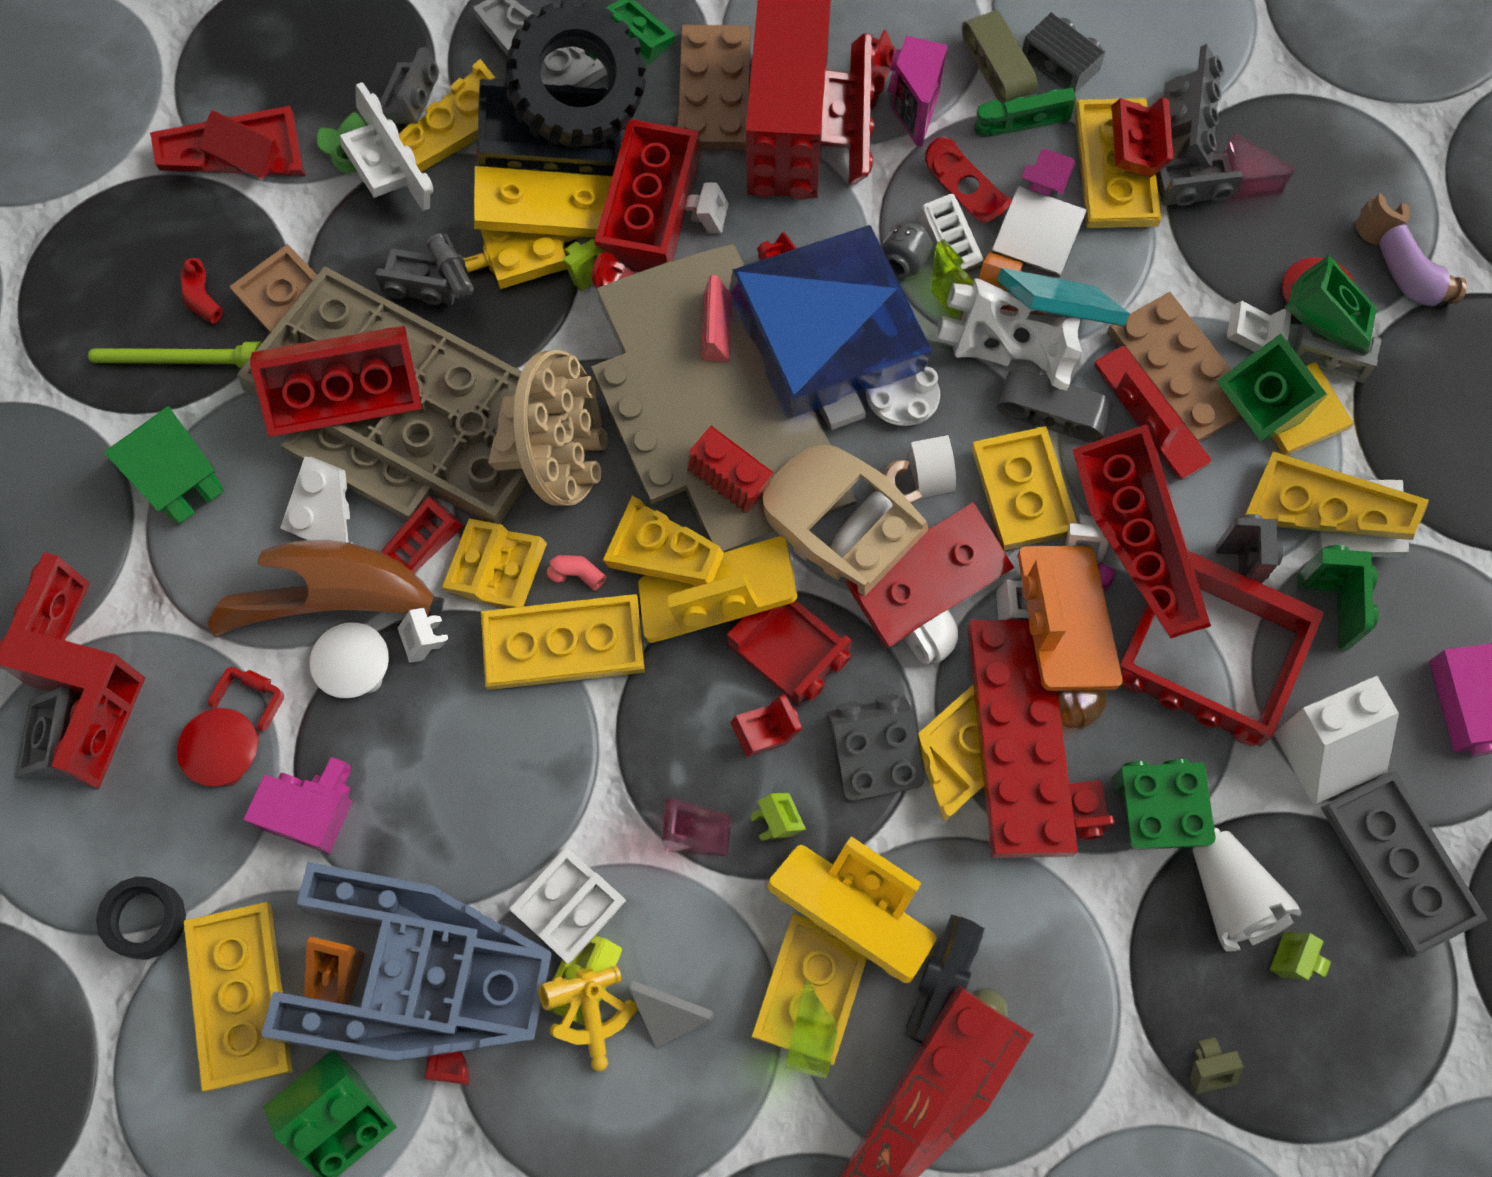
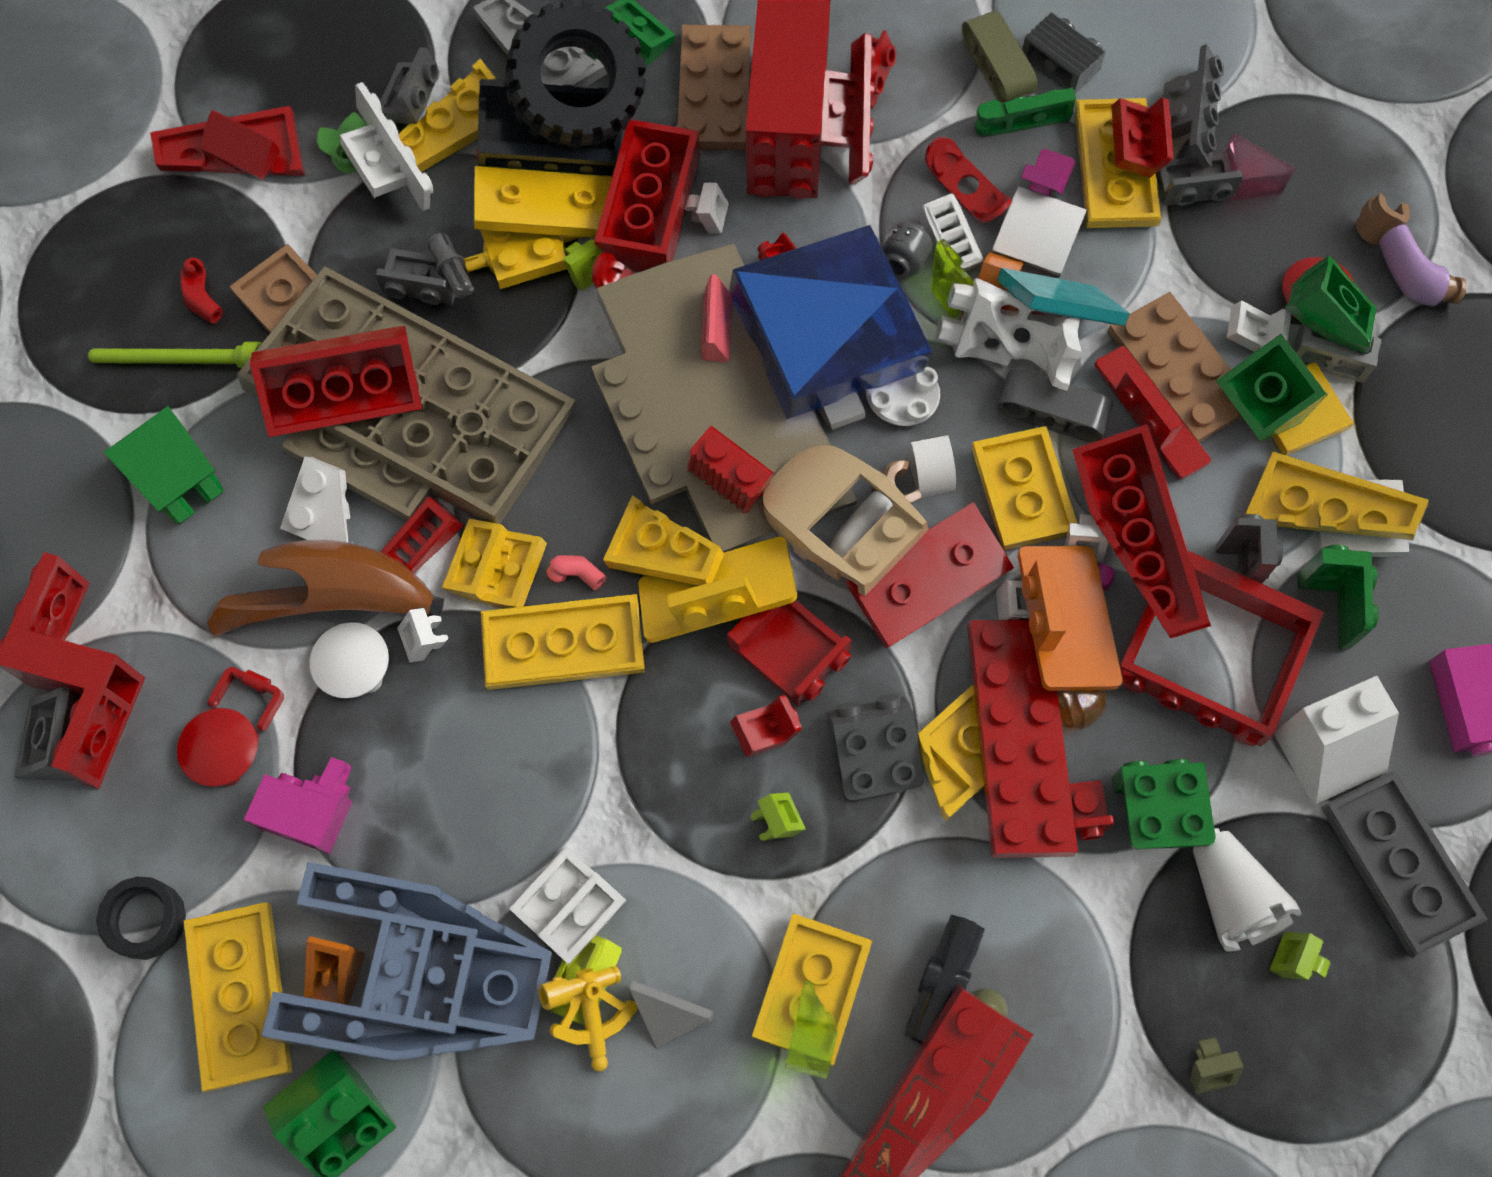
red tile [424,1051,469,1085] -> none
tan bracket [488,350,608,506] -> none
clear pink slope [662,798,732,856] -> none
yellow bracket [767,836,937,983] -> none
dark pink slope [888,35,948,146] -> none
white piece [904,610,958,665] -> none

